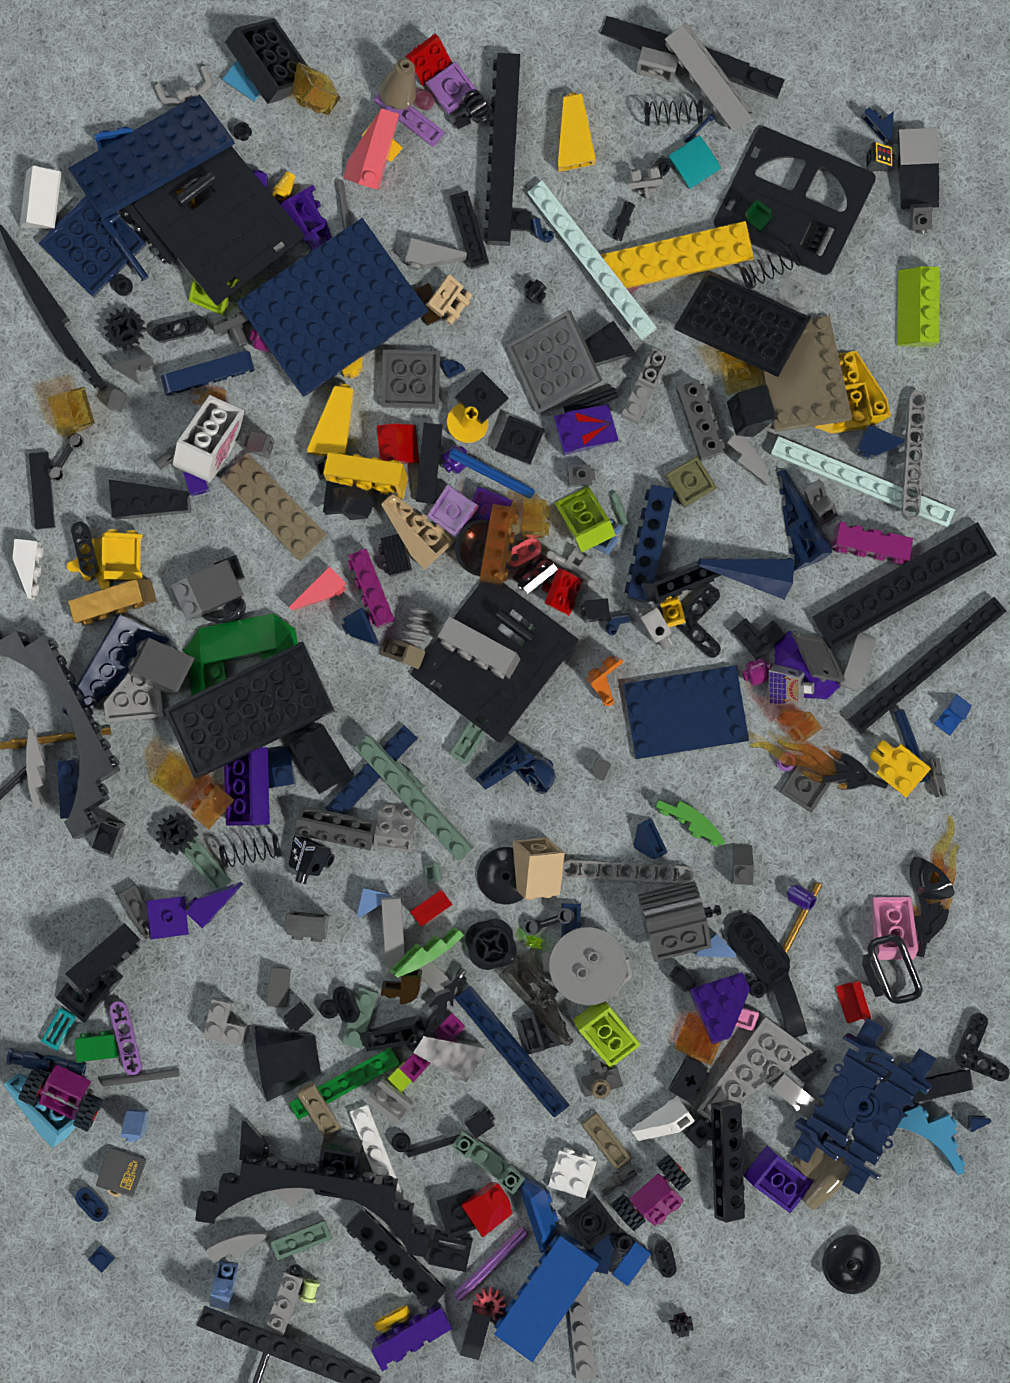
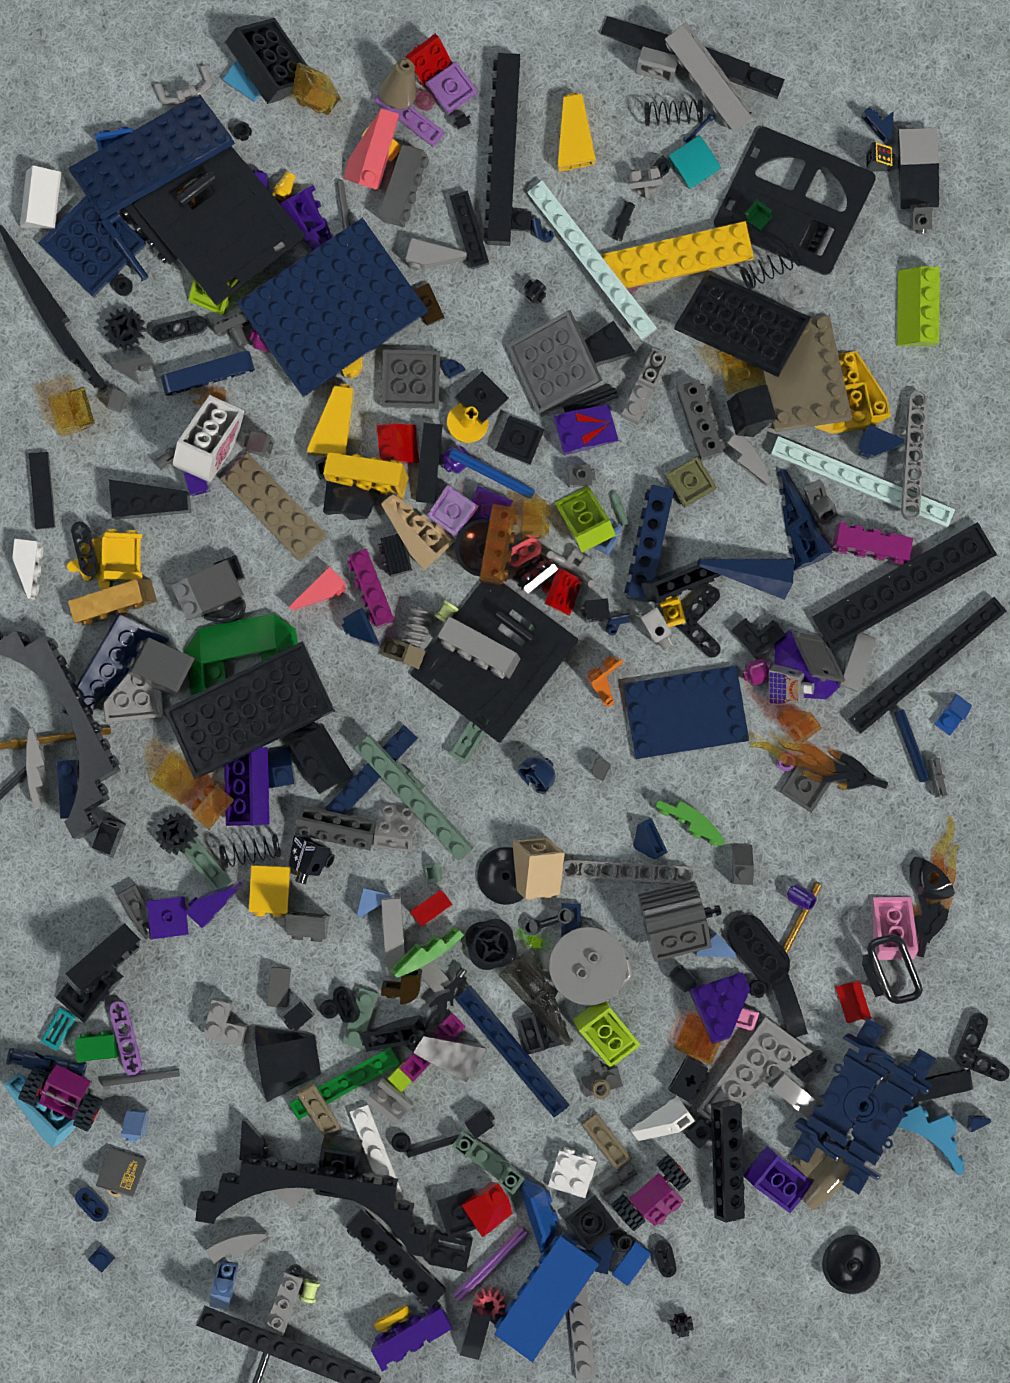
black bar [48,433,84,482] -> none
sand green plate [270,1220,332,1261] -> none
tan plate [426,274,472,325] -> none
black gear [462,89,491,124] -> none
dark blue wing [475,741,535,790] -> none
yellow plate [870,740,931,797] -> none
none -> yellow panel [249,865,291,917]
none -> dark grey brick [378,145,429,227]
none -> yellowish green bush [434,600,459,623]

